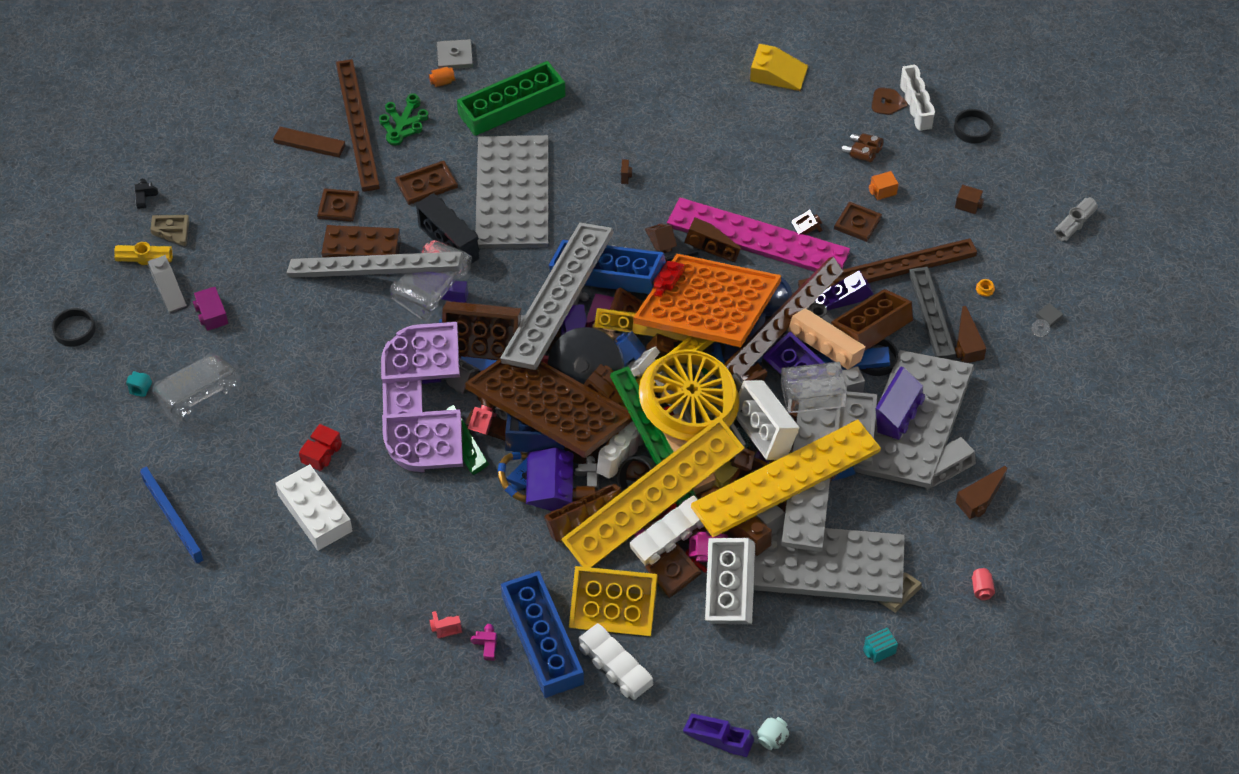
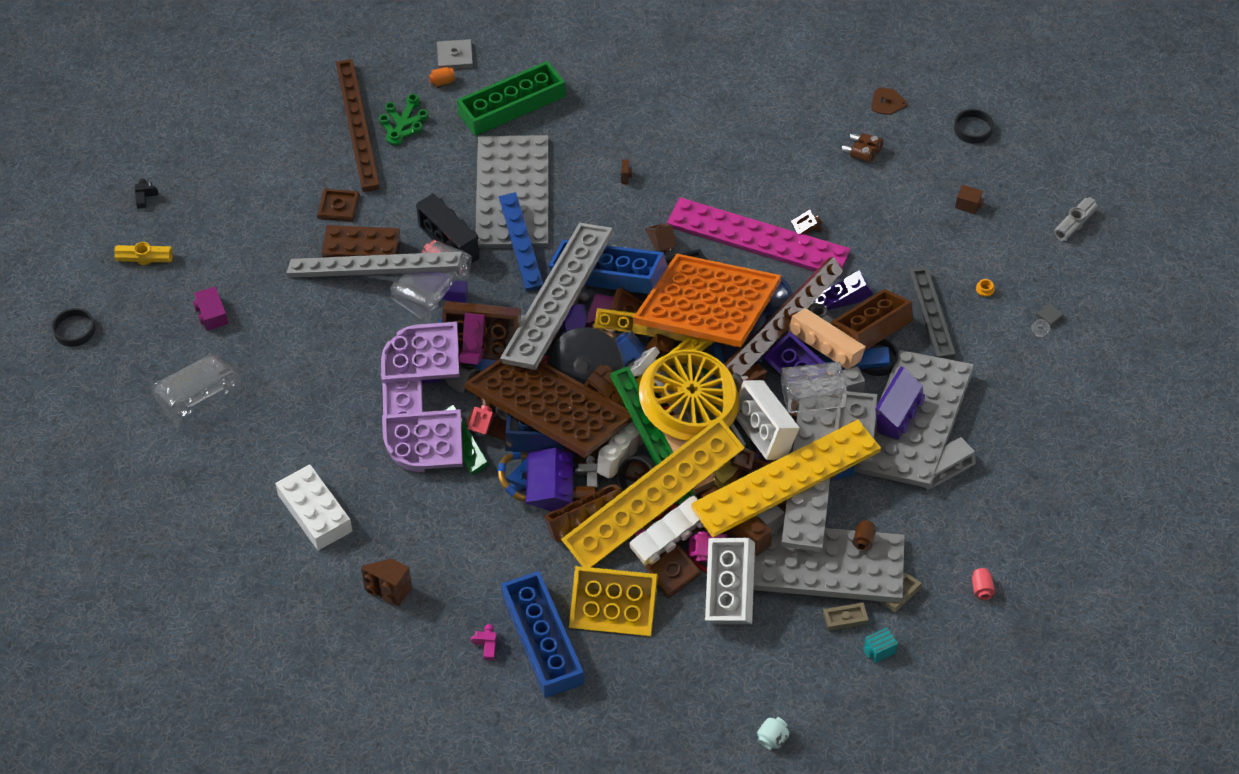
teal plate [126,371,153,397] -> none
blue tile [140,466,204,564] -> none
light grey slope [148,255,187,313] -> none
dark tan wing [150,215,190,246] -> none
reddish brown tile [273,127,346,158] -> none
red piece [299,424,342,471] -> none
reddish brown tile [395,160,458,205] -> none
coral bracket [429,611,462,638] -> none
white brick [578,623,653,700] -> none
red plate [653,261,685,297] -> none
dark purple slope [683,713,755,757] -> none
reddish brown slope [684,217,741,263] -> none
yellow slope [750,44,808,91] -> none
reddish brown plate [798,238,977,289] -> none
reddish brown tile [834,202,882,242] -> none
orange brick [869,171,899,200] -> none
white brick [900,65,935,131] -> none
reddish brown slope [955,306,986,363] -> none
reddish brown slope [955,466,1007,519] -> none
none -> reddish brown slope [361,558,412,606]
none -> magenta bracket [459,313,485,364]
none -> blue plate [499,192,543,291]
none -> dark tan plate [823,603,869,631]
none -> reddish brown brick [852,520,876,551]

